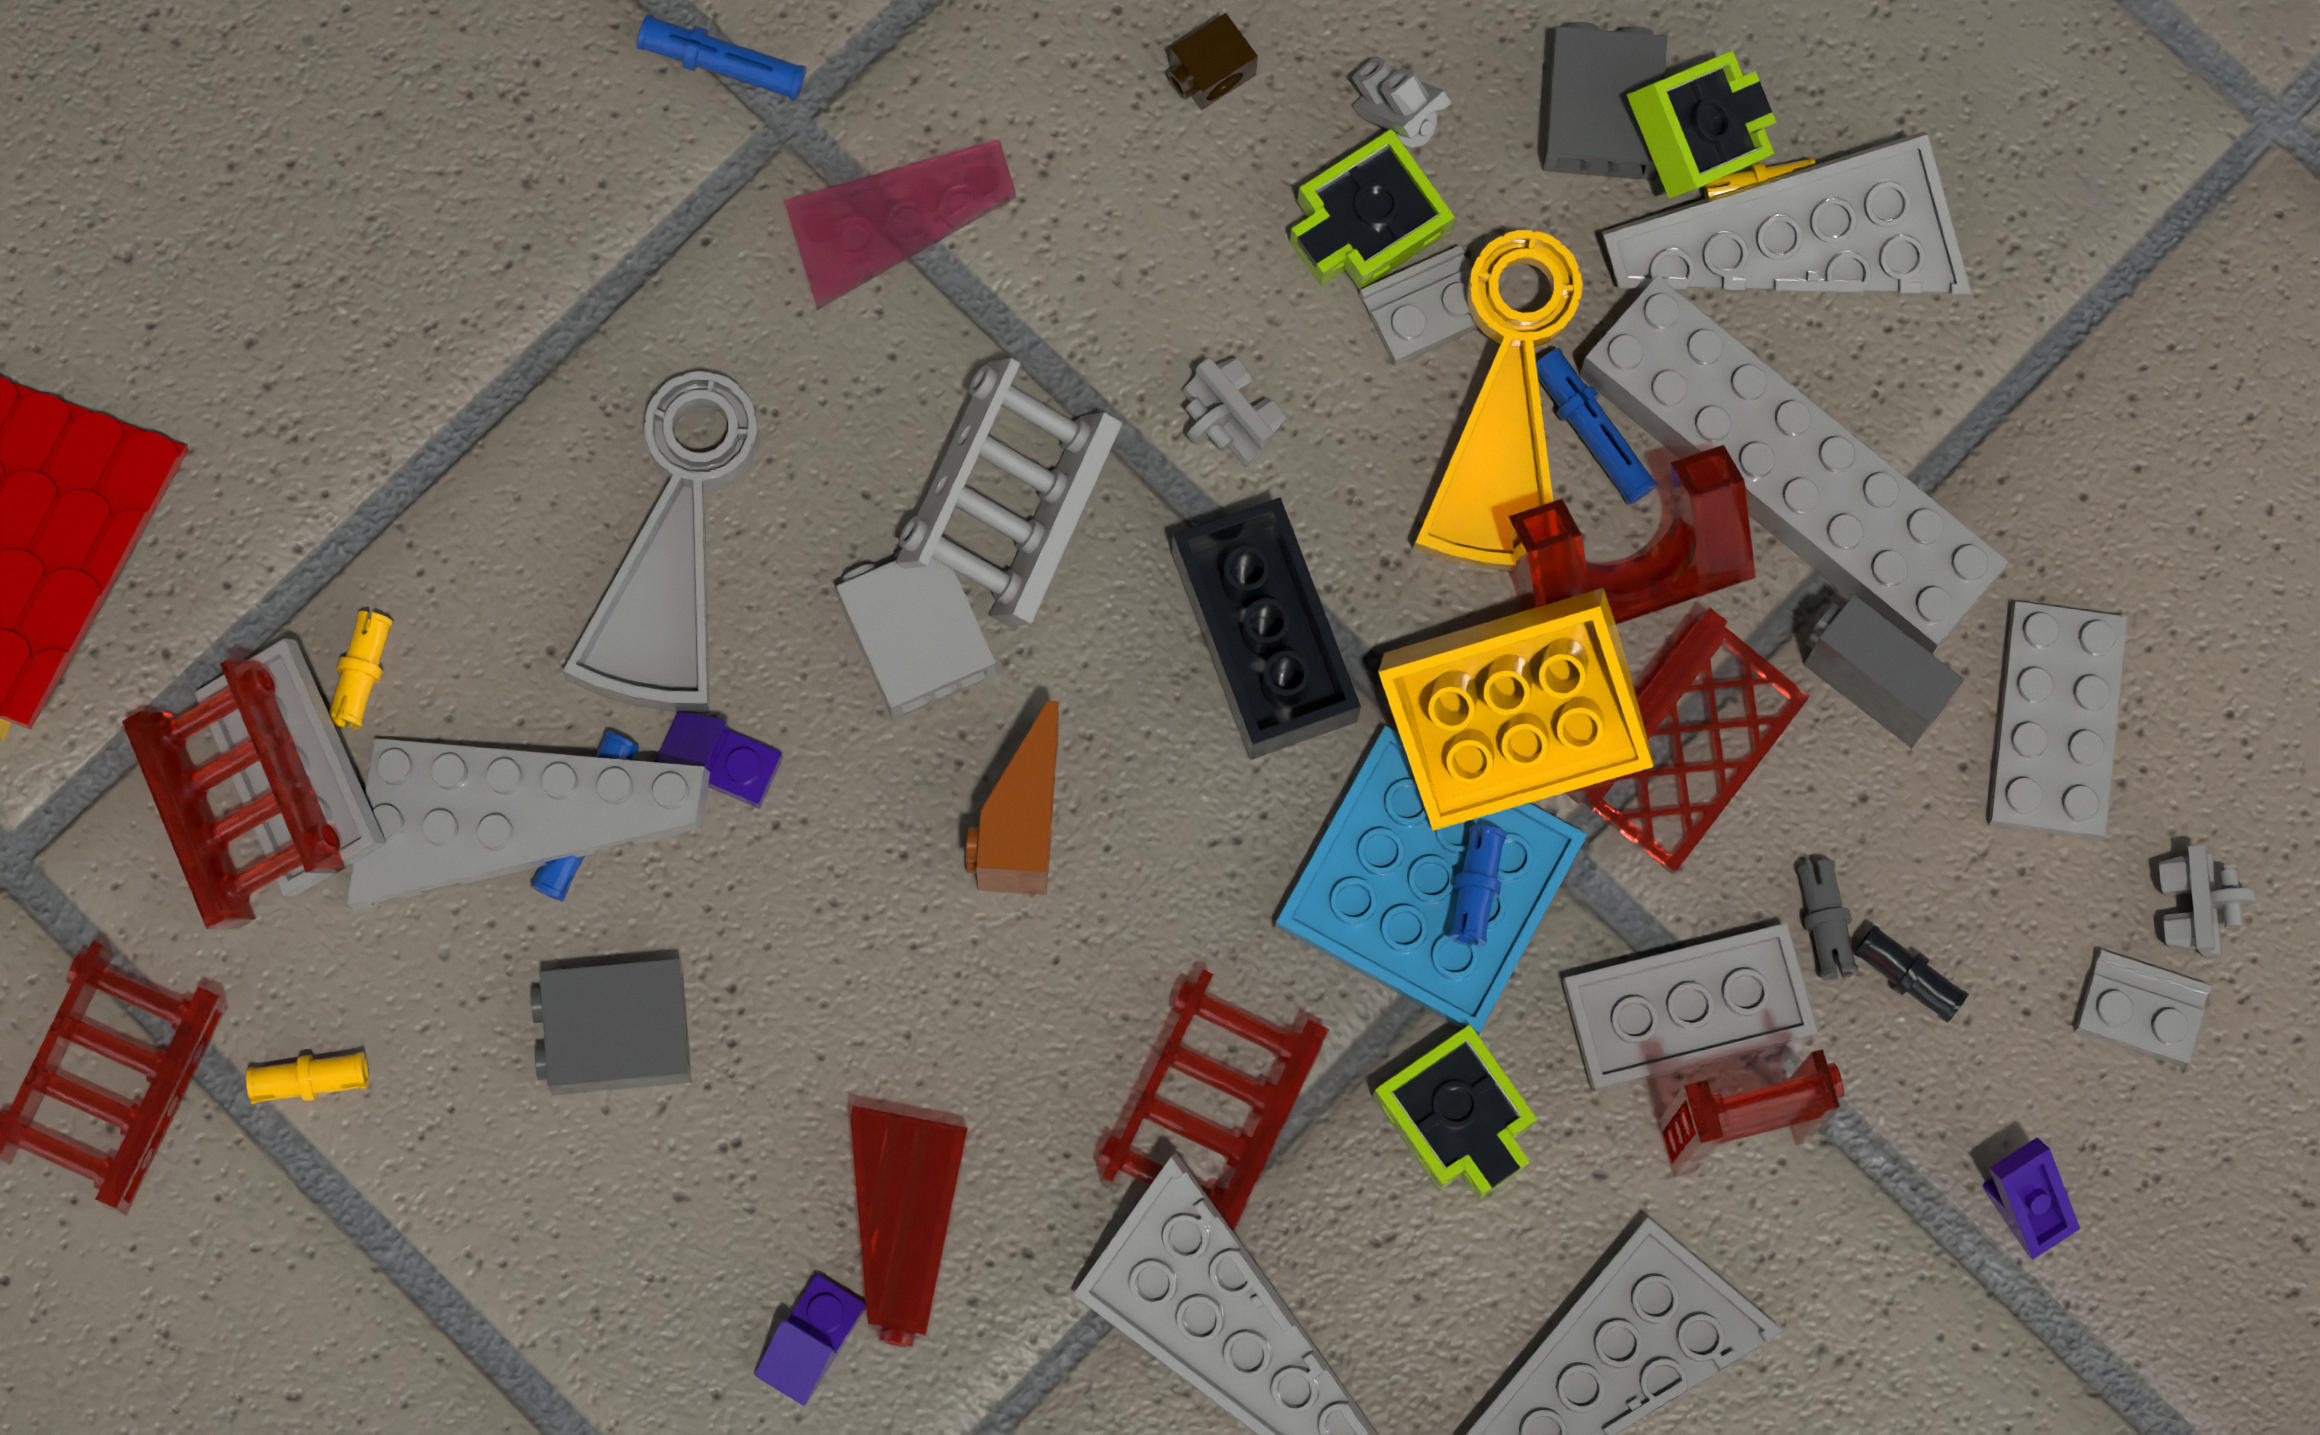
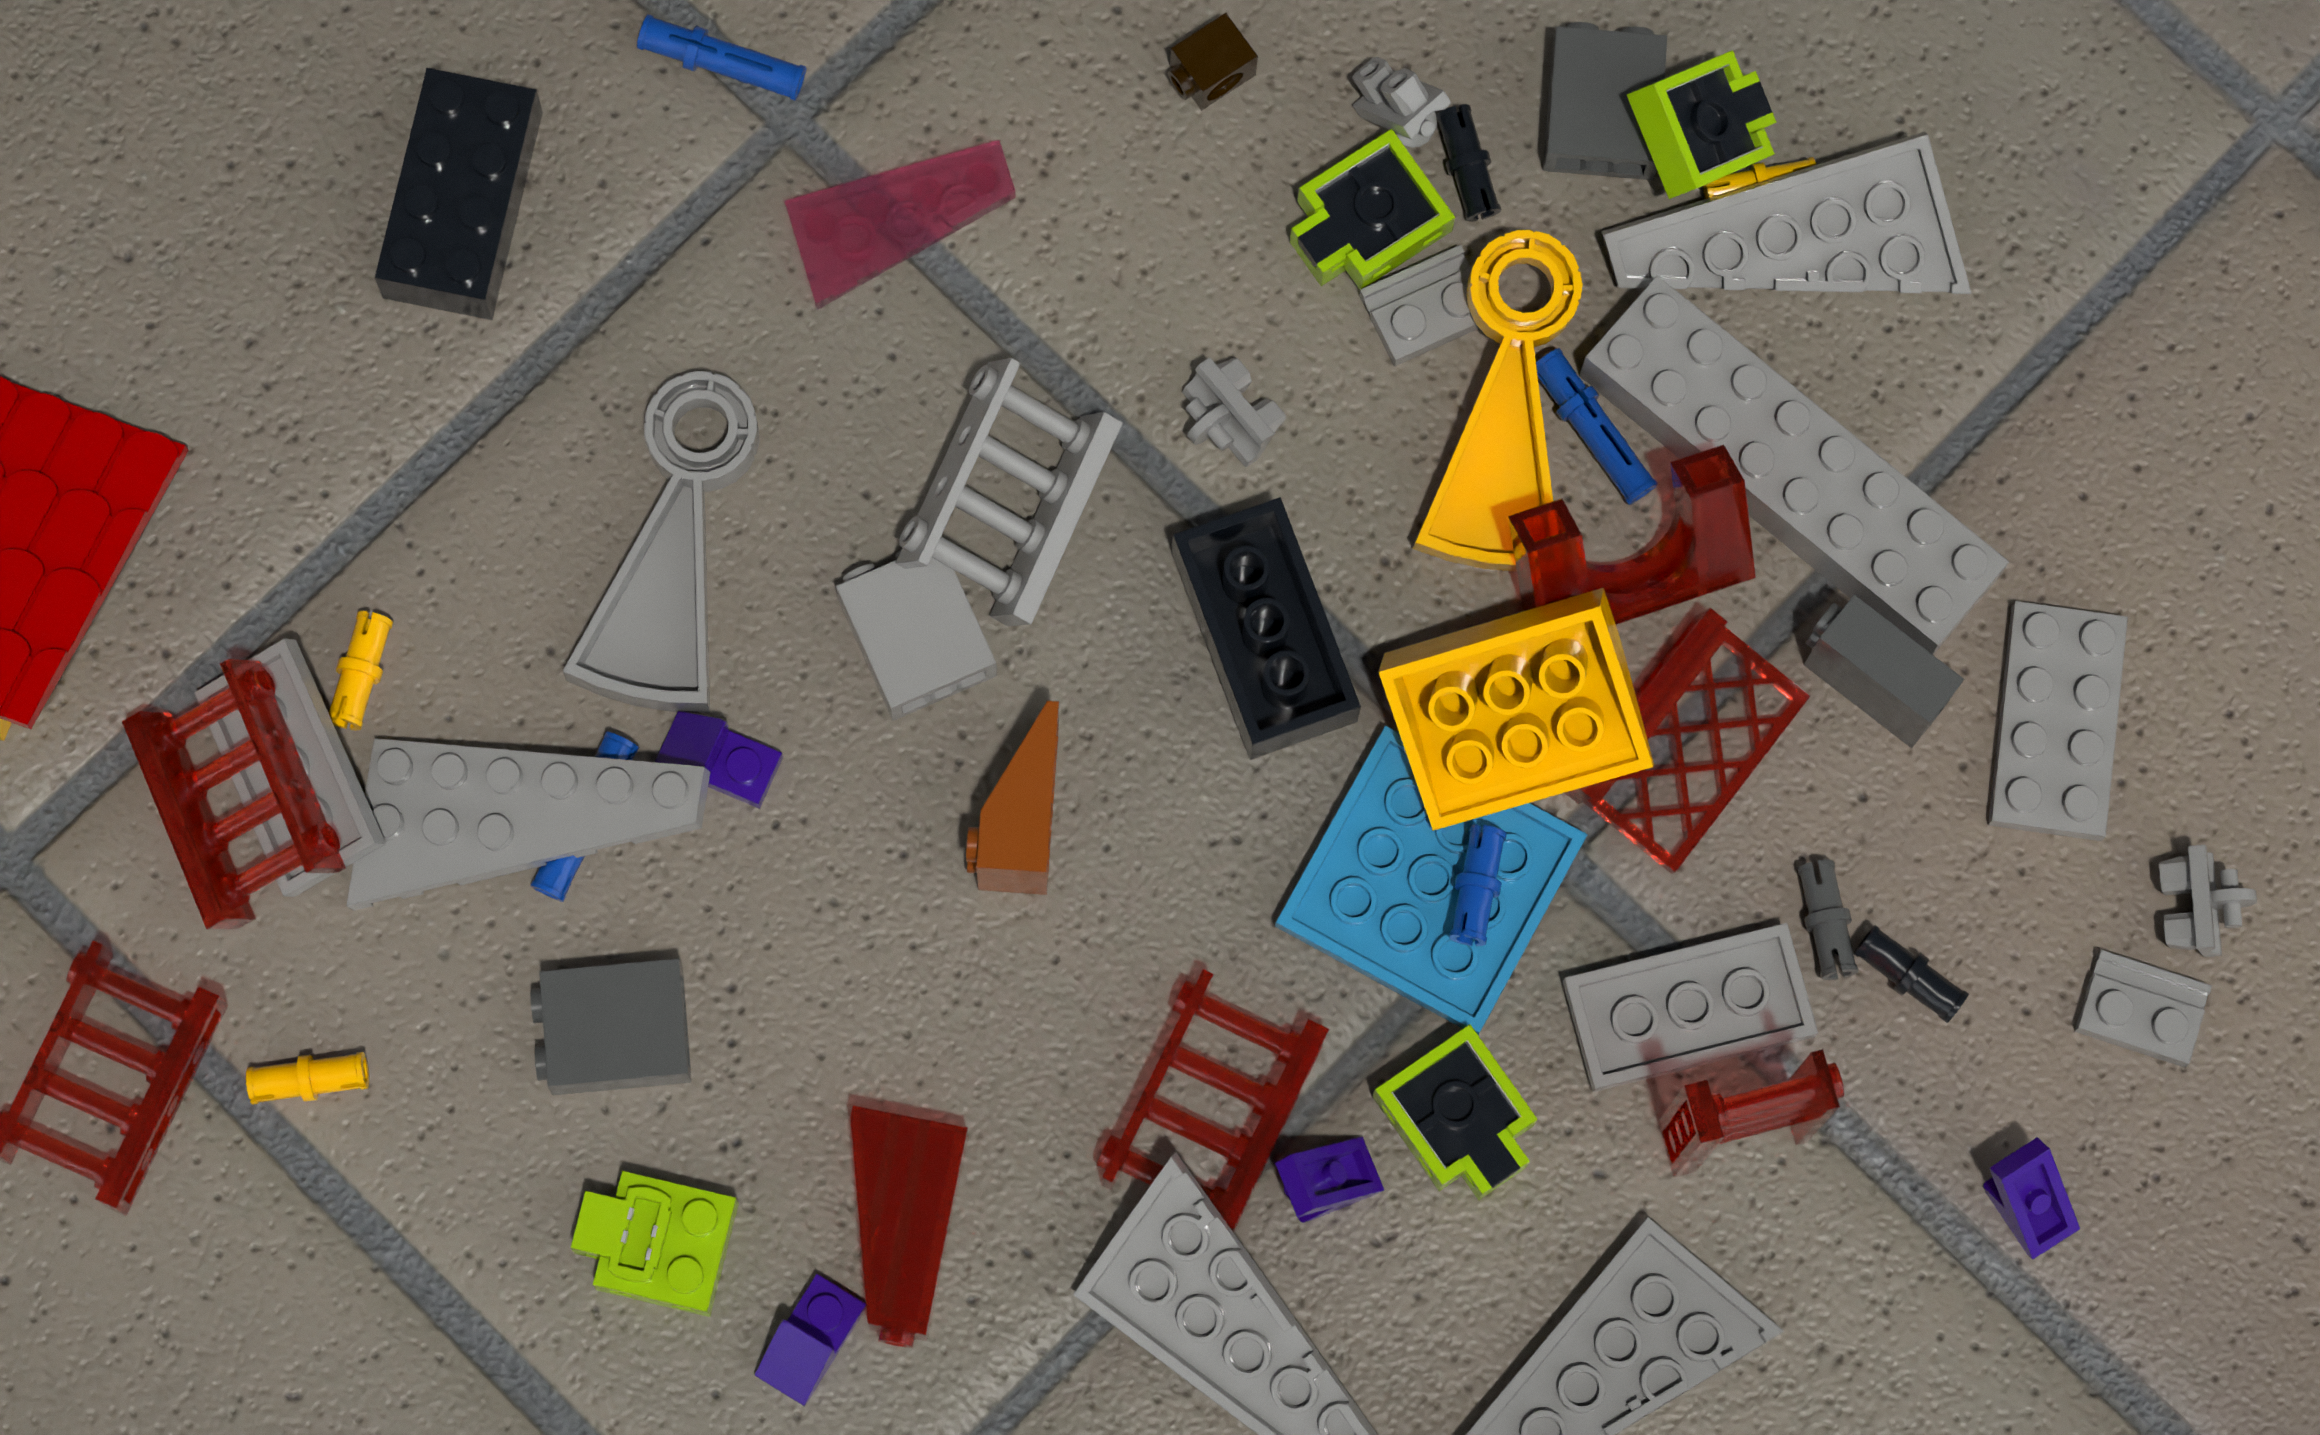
none -> black brick [375,68,543,320]
none -> lime piece [571,1171,739,1317]
none -> dark purple slope [1275,1137,1384,1222]
none -> black pin [1436,104,1502,222]

